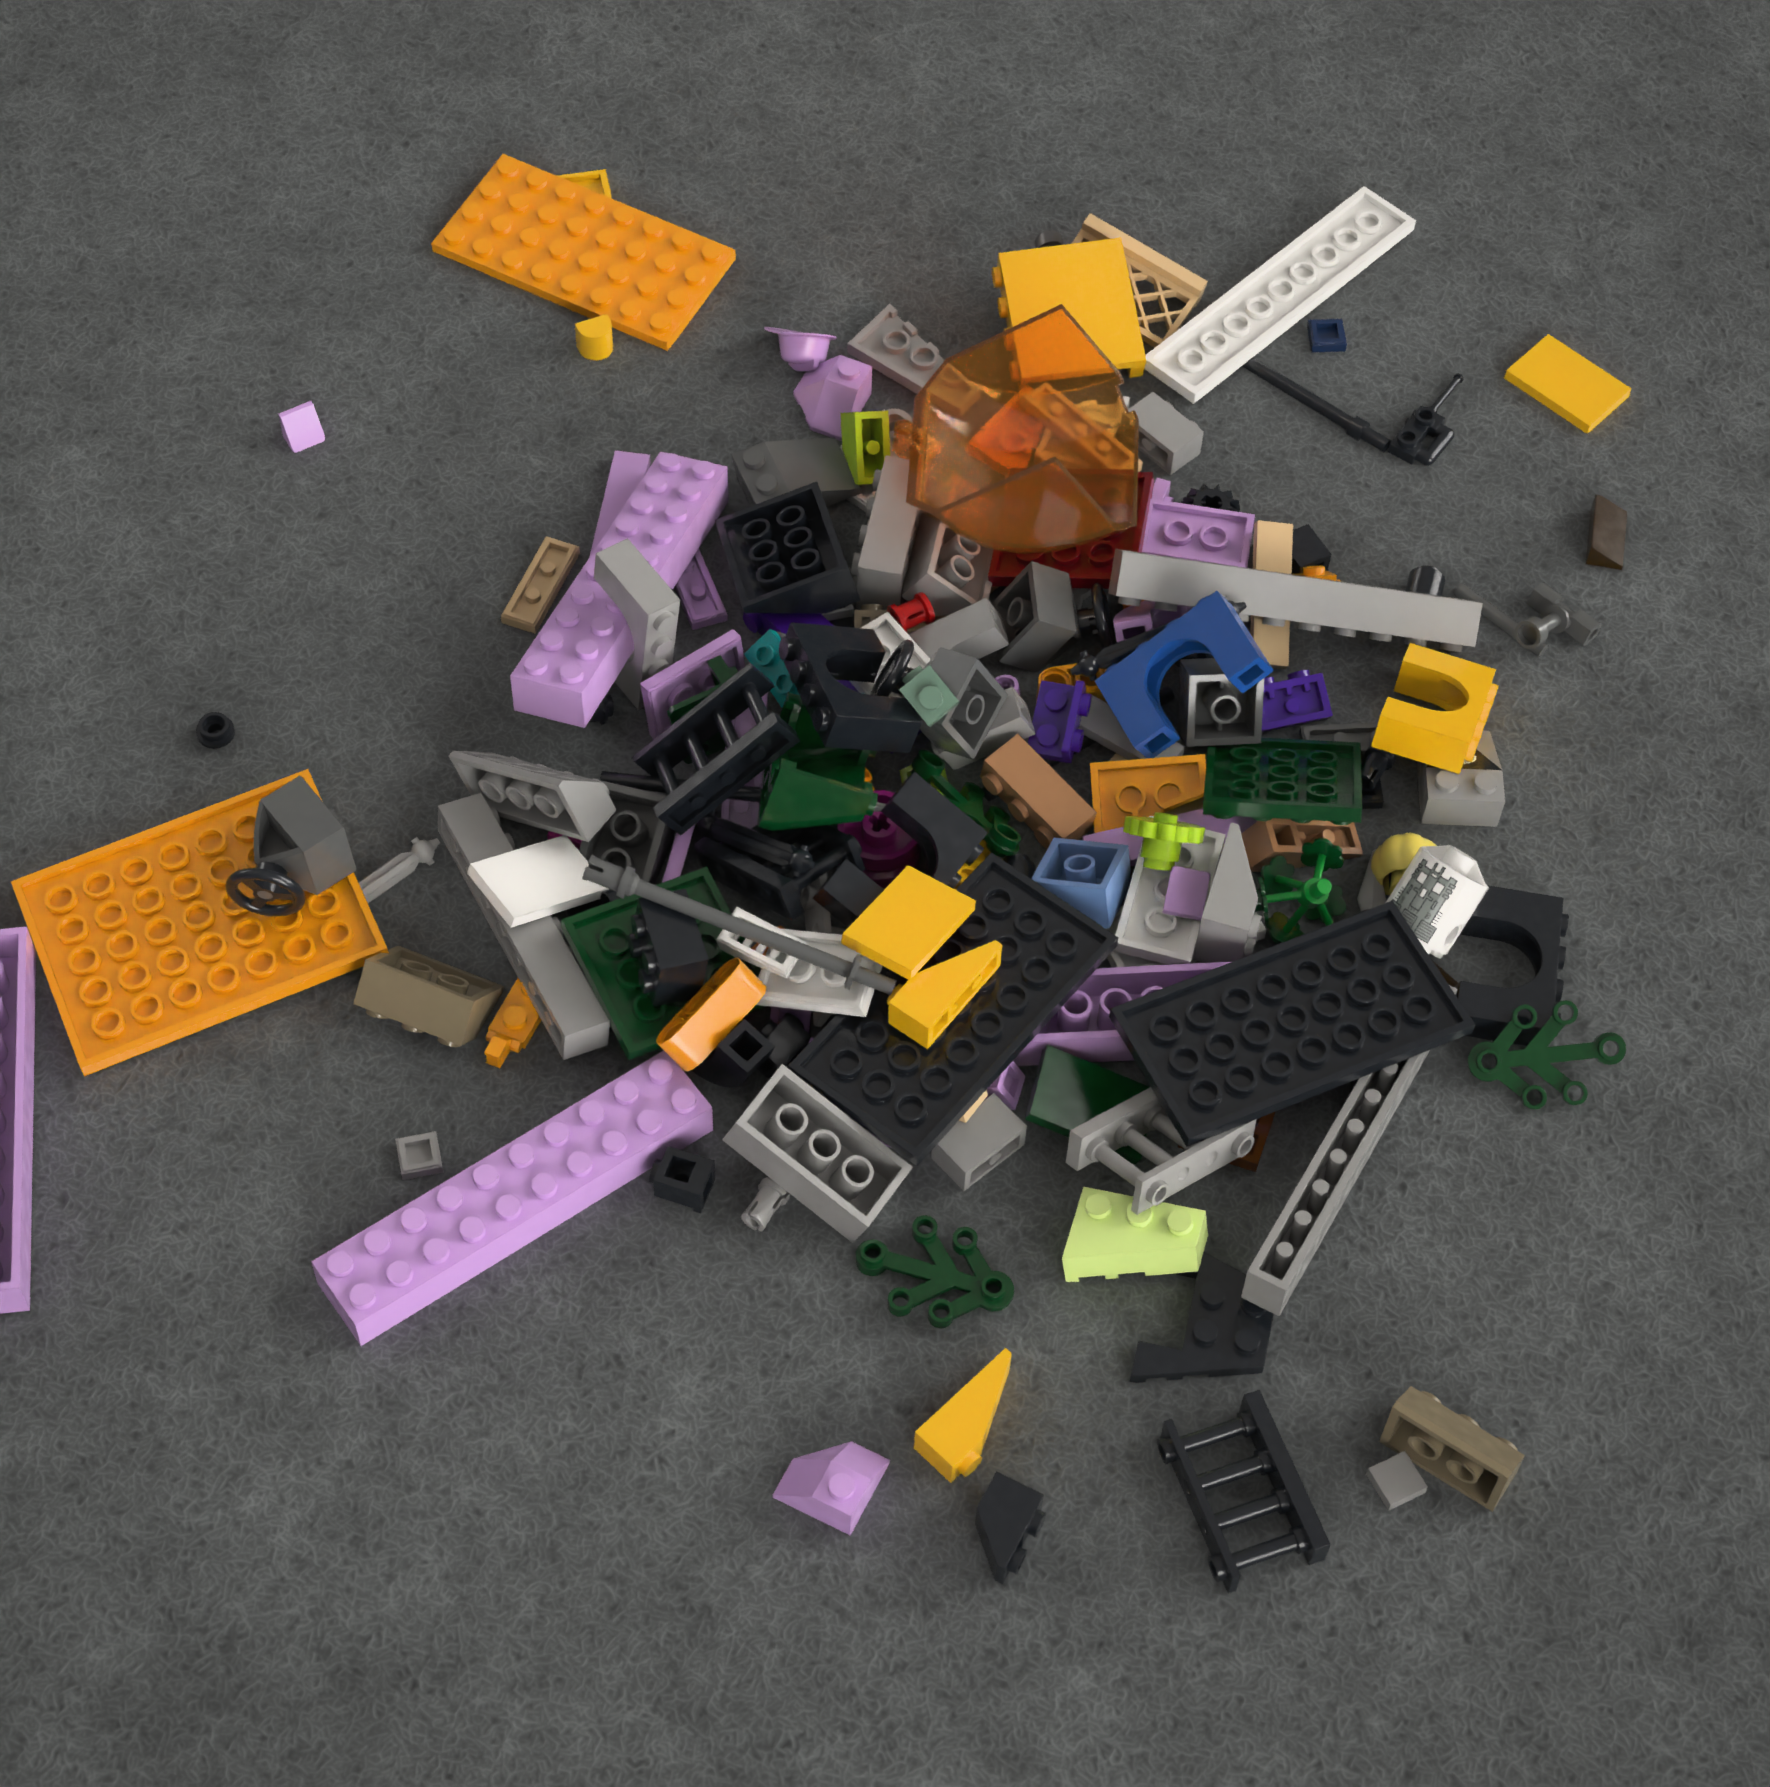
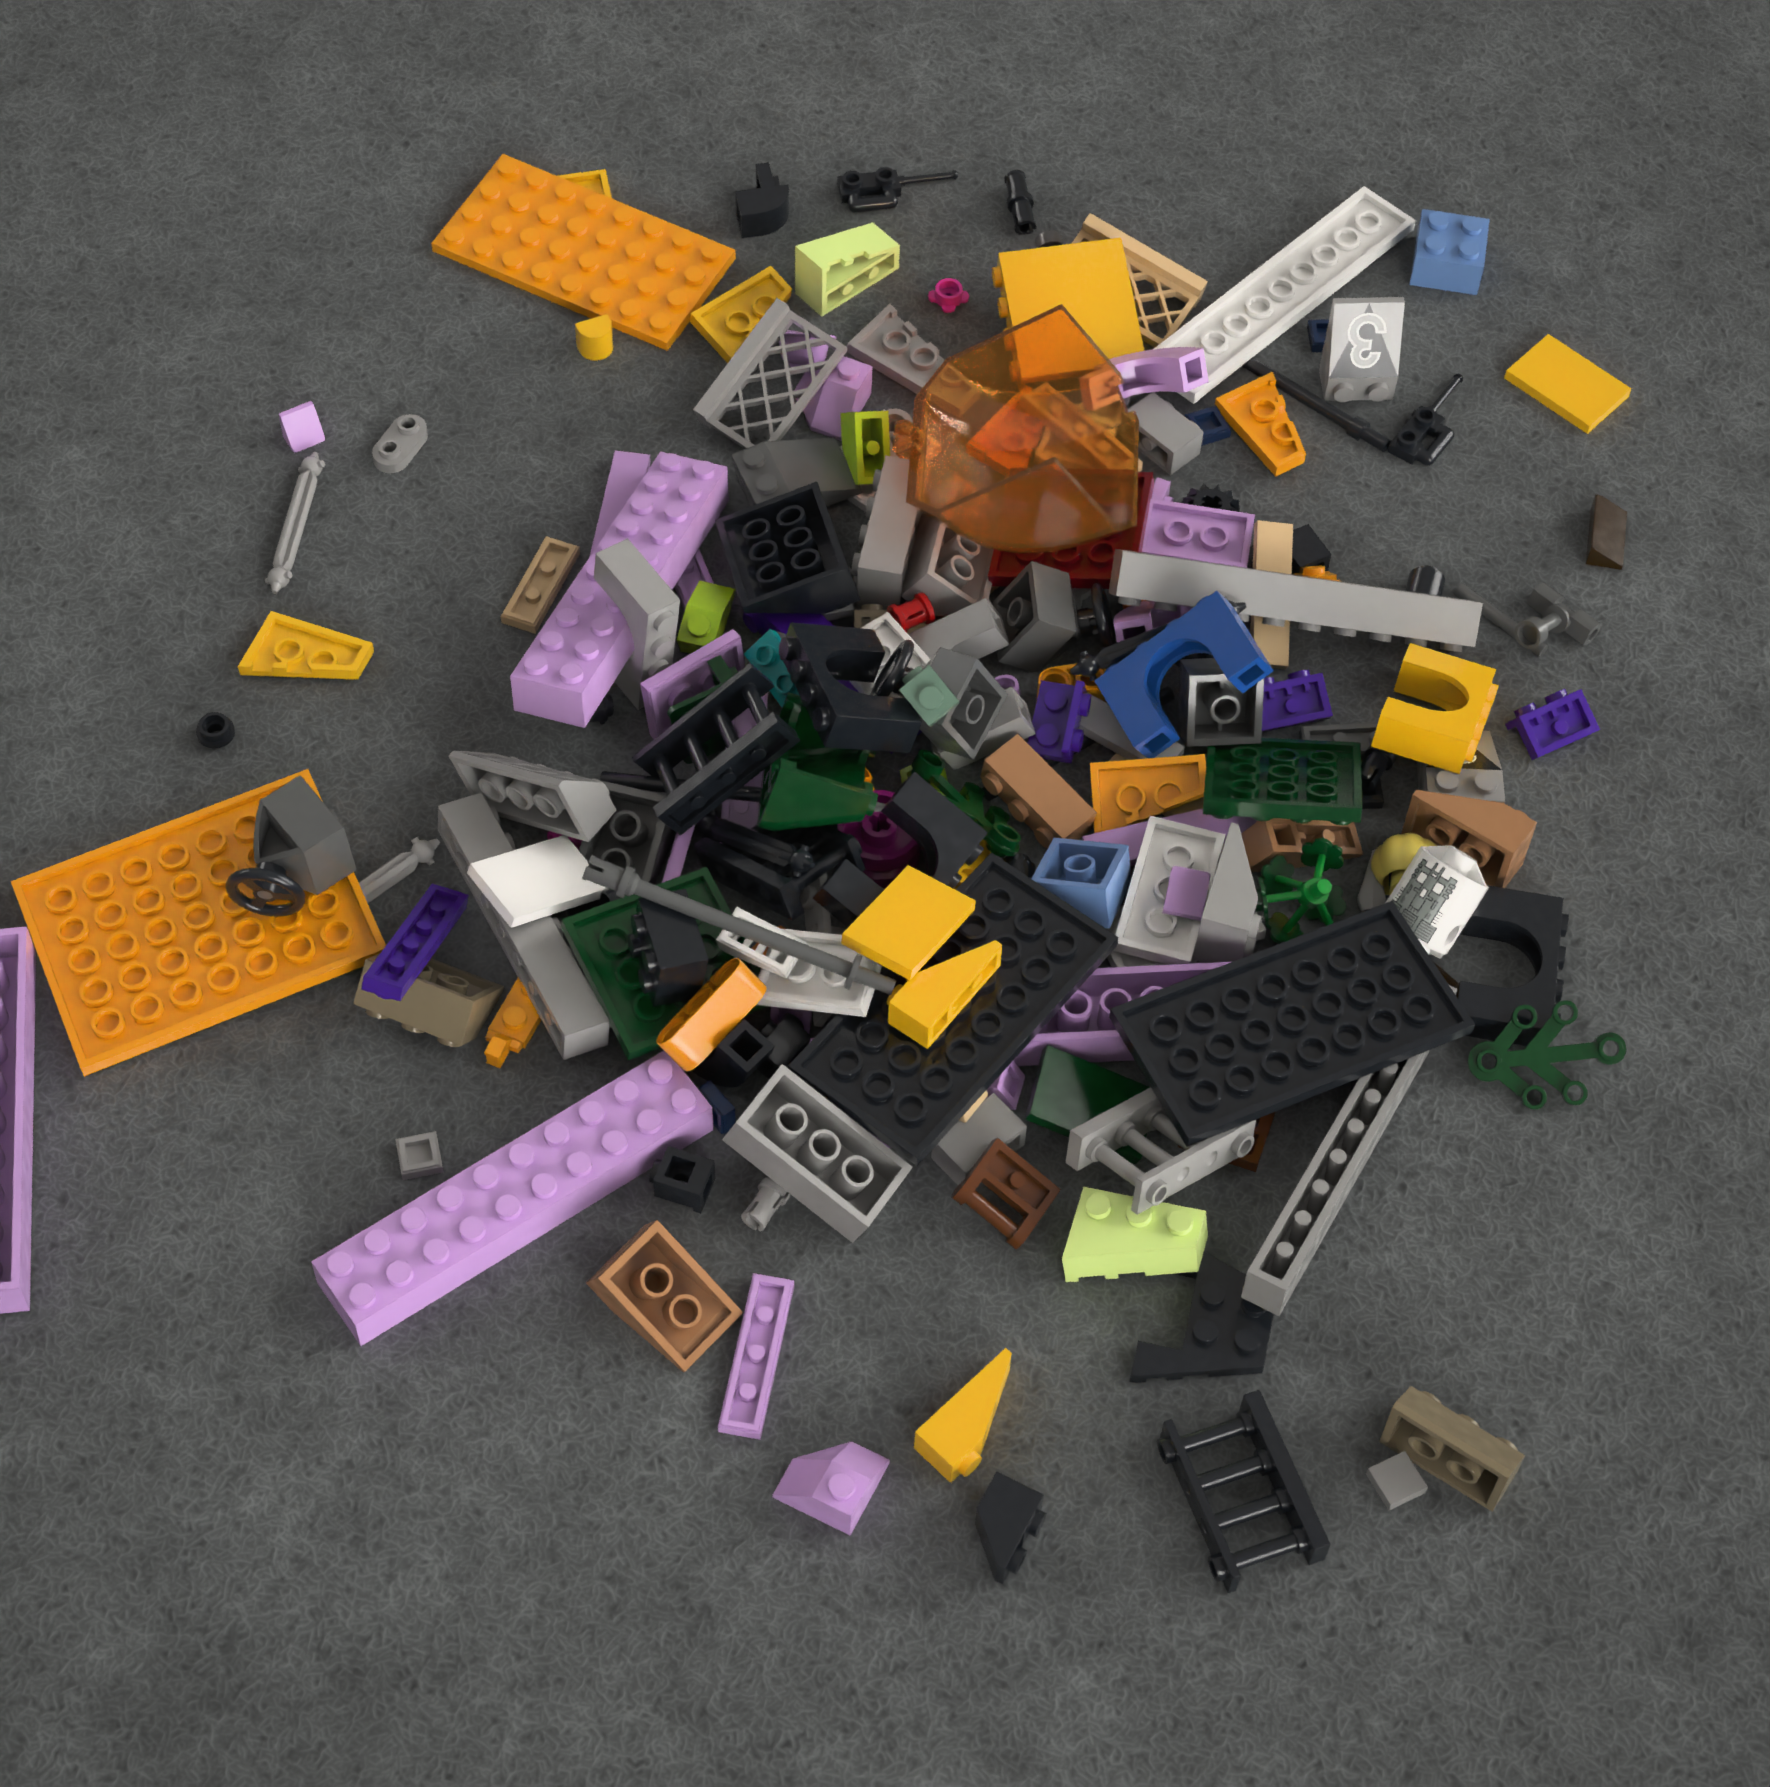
dark green plant [856,1215,1014,1328] -> none
lime plant [1123,812,1205,871] -> none
none -> yellow wing [238,611,374,680]
none -> light grey wheel [265,452,325,594]
none -> dark purple plate [361,884,469,1001]
none -> light grey plate [372,414,428,473]
none -> medium nougat slope [586,1220,743,1372]
none -> lime slope [677,580,736,654]
none -> yellow wing [689,266,792,363]
none -> light grey fence [693,298,848,449]
none -> dark blue tile [699,1080,736,1135]
none -> lavender tile [718,1273,794,1440]
none -> black brick [735,162,789,238]
none -> yellowish green wedge [795,222,900,316]
none -> black piece [837,167,958,213]
none -> dark pink plate [928,278,969,313]
none -> reddish brown plate [951,1138,1061,1249]
none -> black pin [1004,170,1036,235]
none -> lavender arch [1079,347,1209,411]
none -> dark blue tile [1184,405,1231,446]
none -> light orange wing [1214,371,1306,477]
none -> slope [1319,297,1405,402]
none -> medium nougat slope [1401,790,1537,888]
none -> medium blue brick [1409,209,1490,295]
none -> dark purple bracket [1505,688,1600,760]

